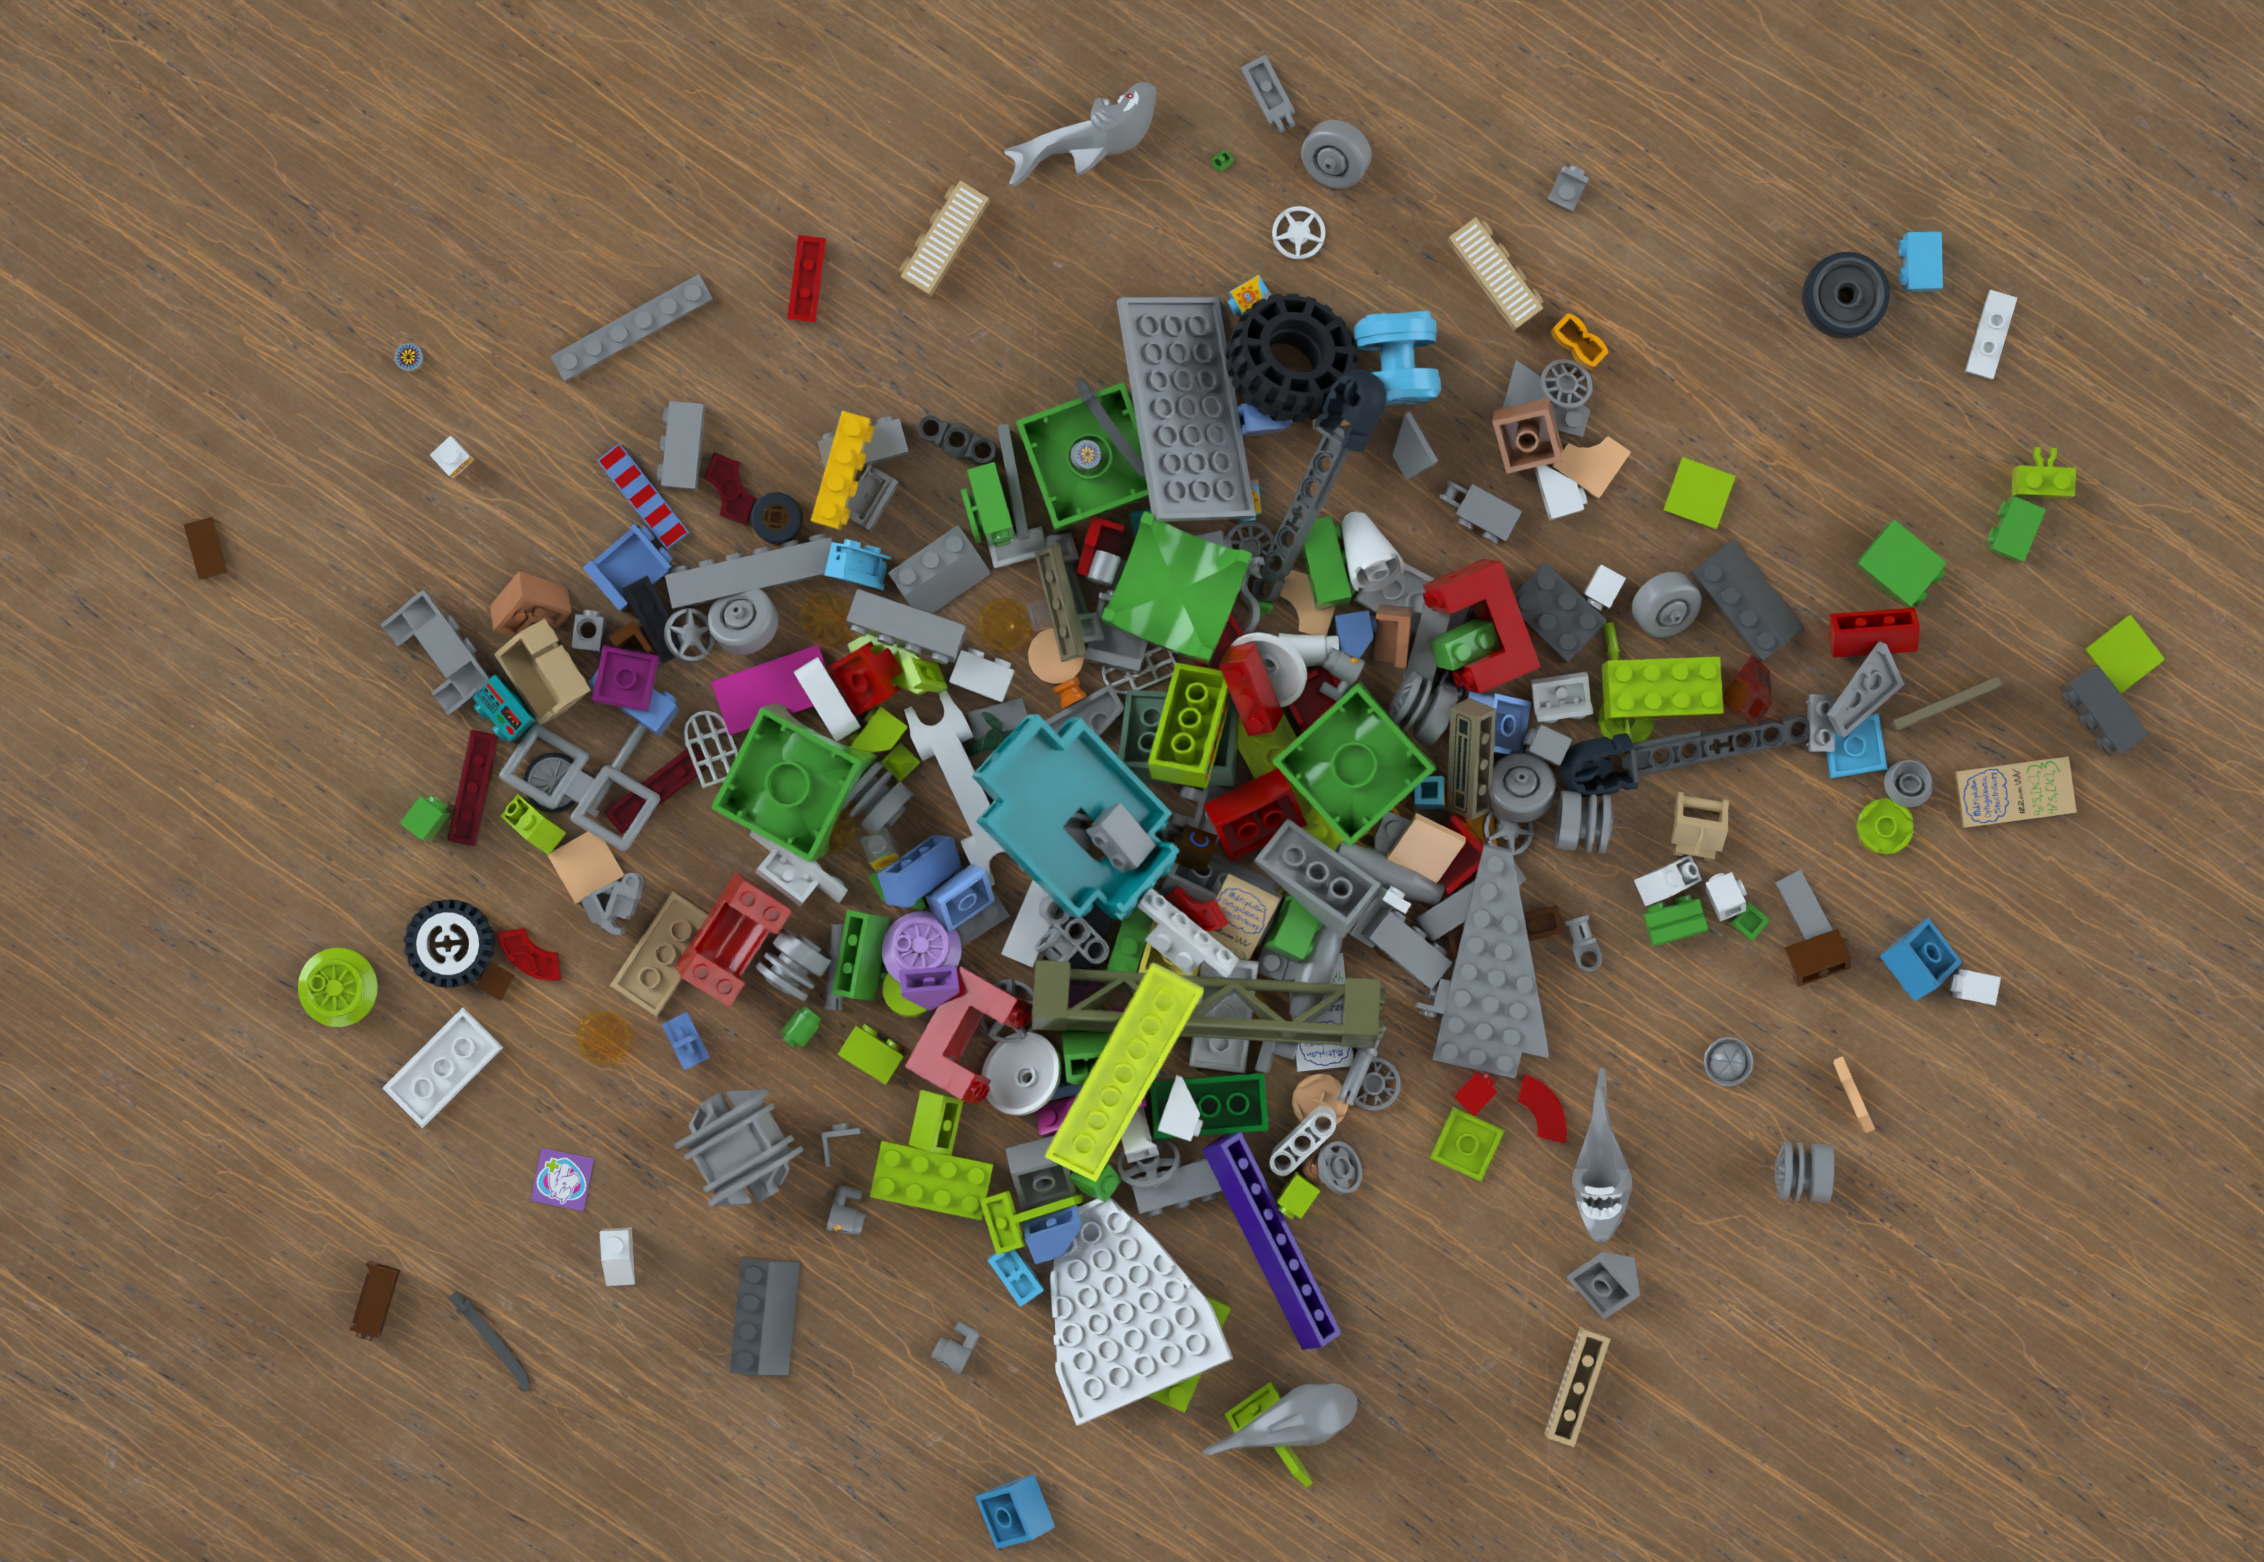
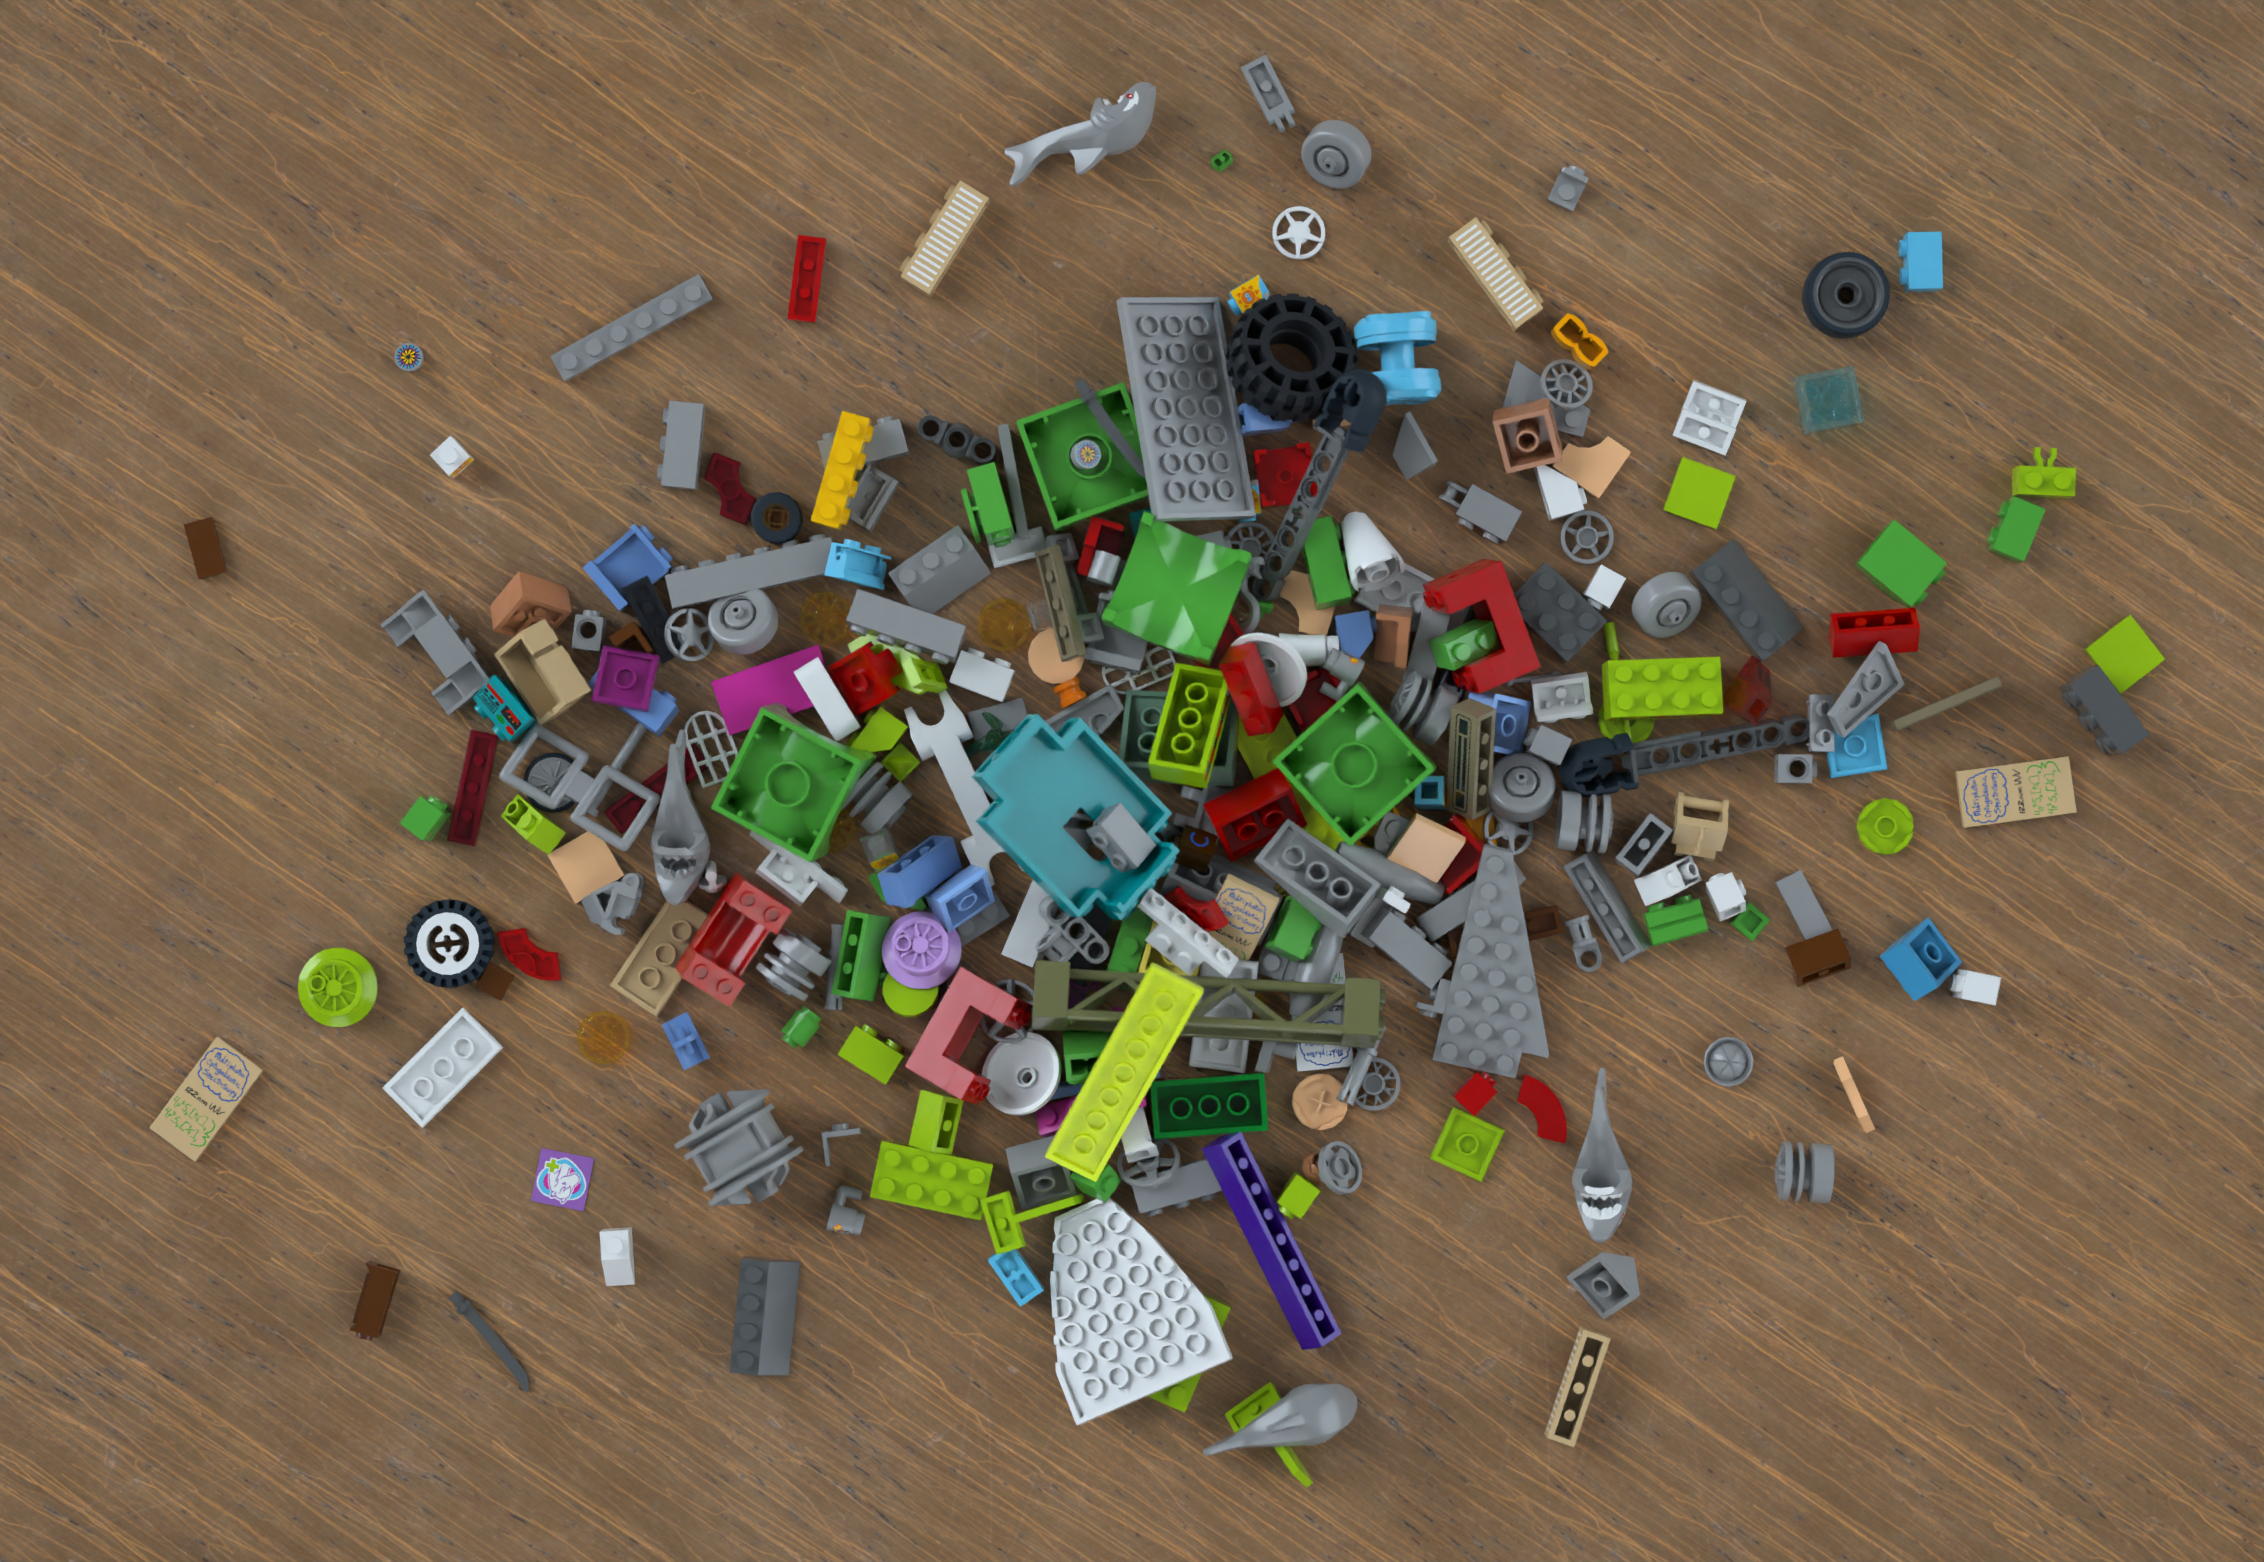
tile [597,443,690,550] -> none
medium lavender slope [899,966,959,1011] -> none
light grey piece [931,1321,980,1375] -> none
dark azure slope [975,1474,1055,1549] -> none
medium blue slope [1022,1205,1081,1264] -> none
white slope [1158,1074,1203,1141] -> none
white beam [1269,1106,1337,1176] -> none
light grey hat [1884,760,1933,807] -> none
white plate [1965,290,2017,380] -> none
none -> tan tile [149,1036,264,1162]
none -> light grey piece [650,730,711,906]
none -> white plate [699,861,727,893]
none -> red panel [1253,442,1318,509]
none -> light grey hinge [1504,671,1562,686]
none -> light grey wheel [1560,511,1614,564]
none -> light grey slope [1563,849,1650,964]
none -> light grey brick [1615,813,1673,878]
none -> white slope [1672,379,1747,456]
none -> light grey brick [1774,754,1817,784]
none -> clear light blue brick [1793,366,1864,435]

